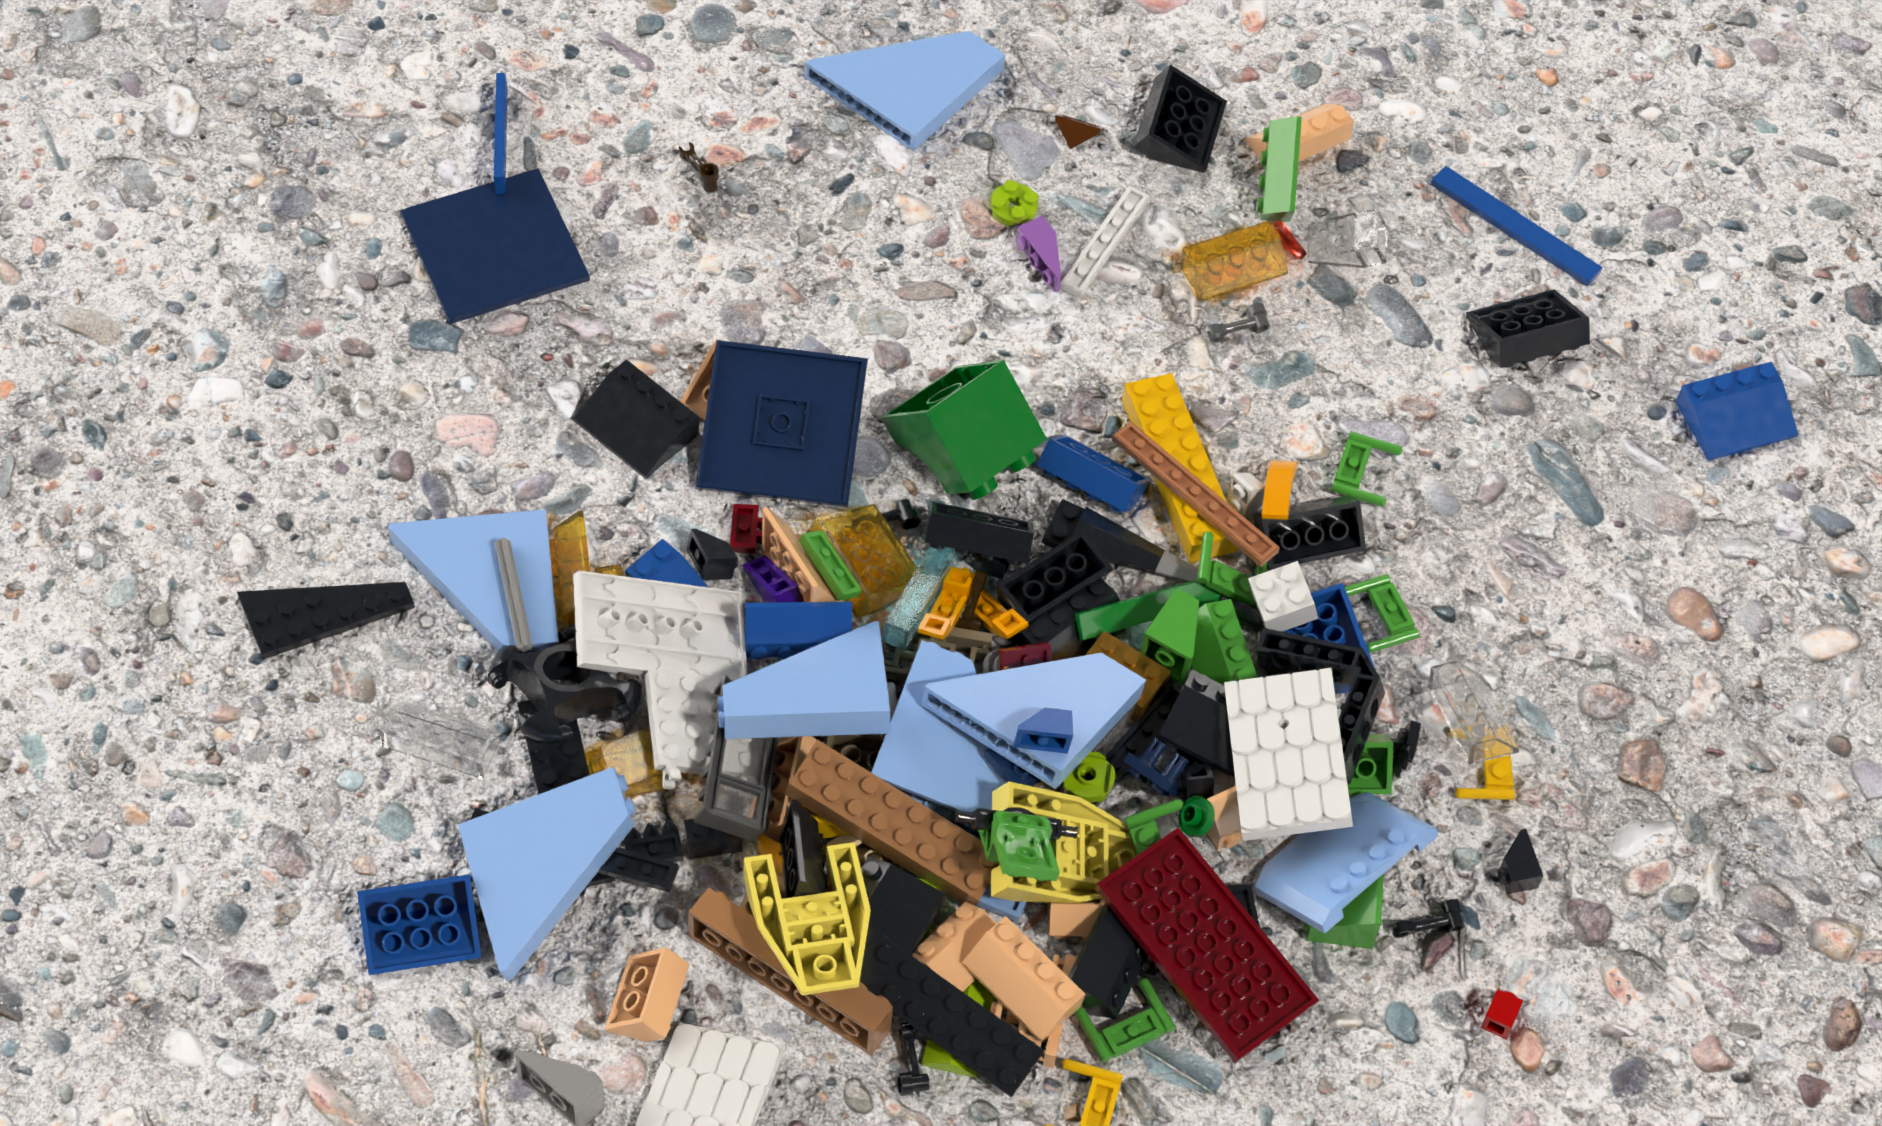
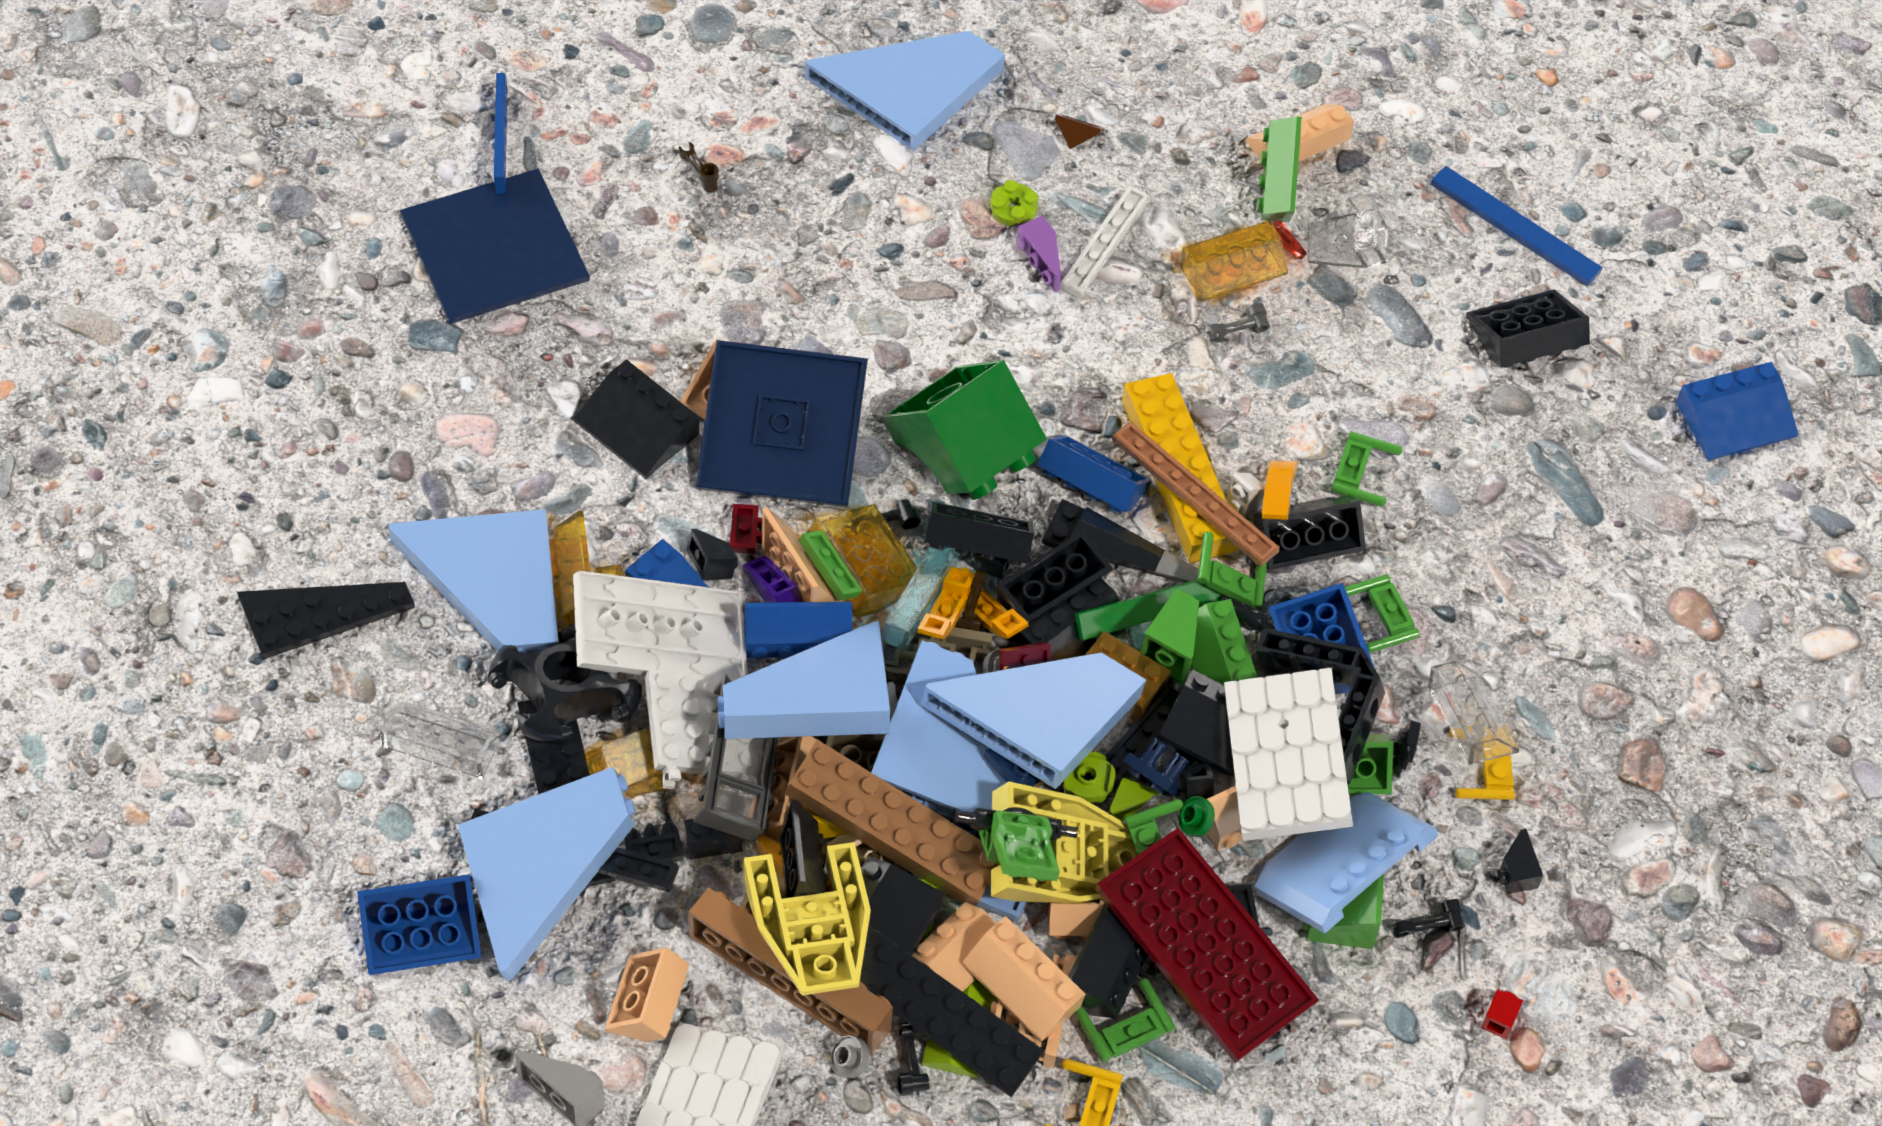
light grey axle [495,538,532,653] -> none
blue slope [1013,708,1073,754] -> none
black slope [1133,64,1227,173] -> none
white brick [1248,561,1318,631] -> none
none -> light grey plate [830,1035,869,1078]
none -> lime slope [1109,778,1161,821]

